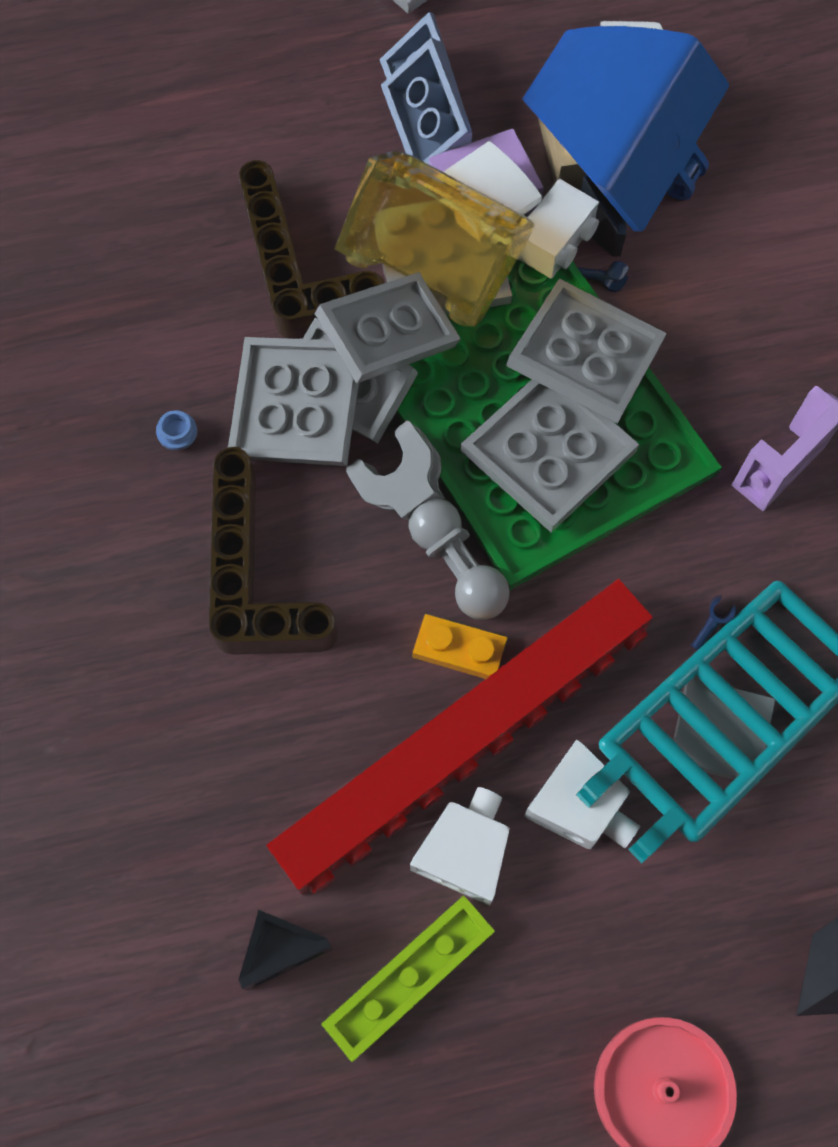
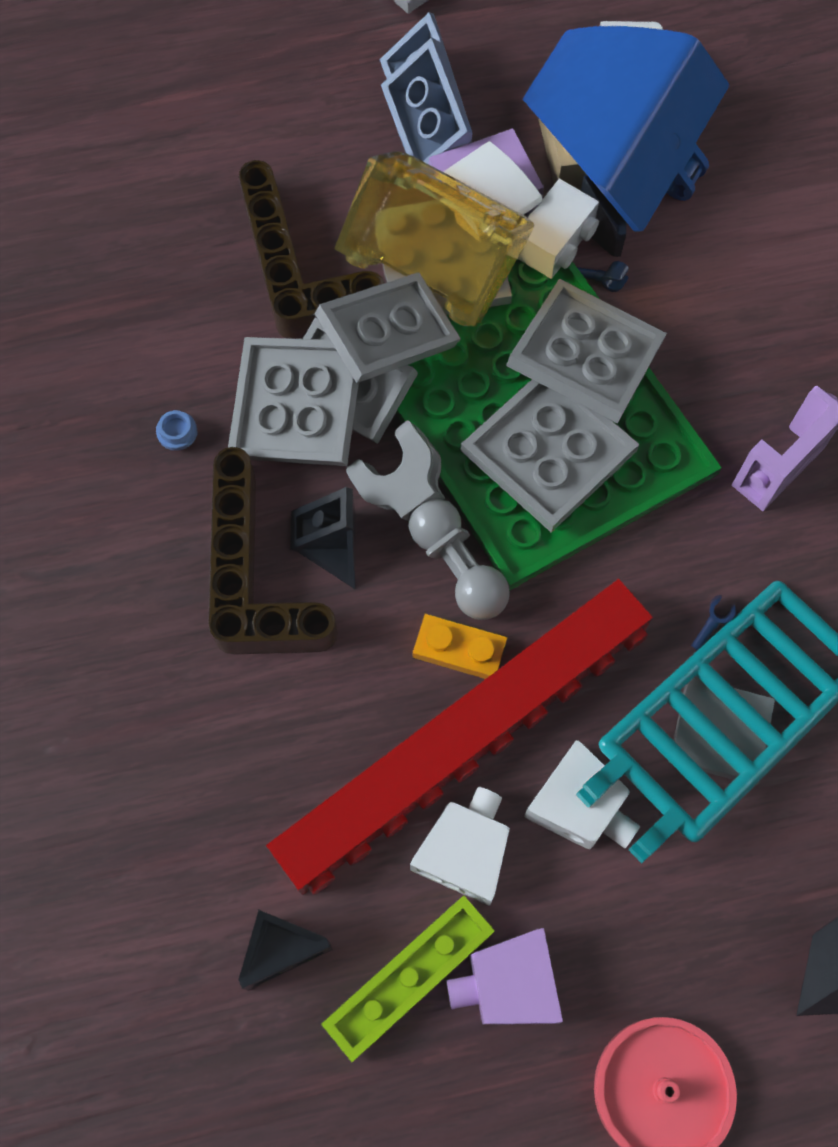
none -> black slope [290,487,356,589]
none -> lavender torso [446,928,563,1024]

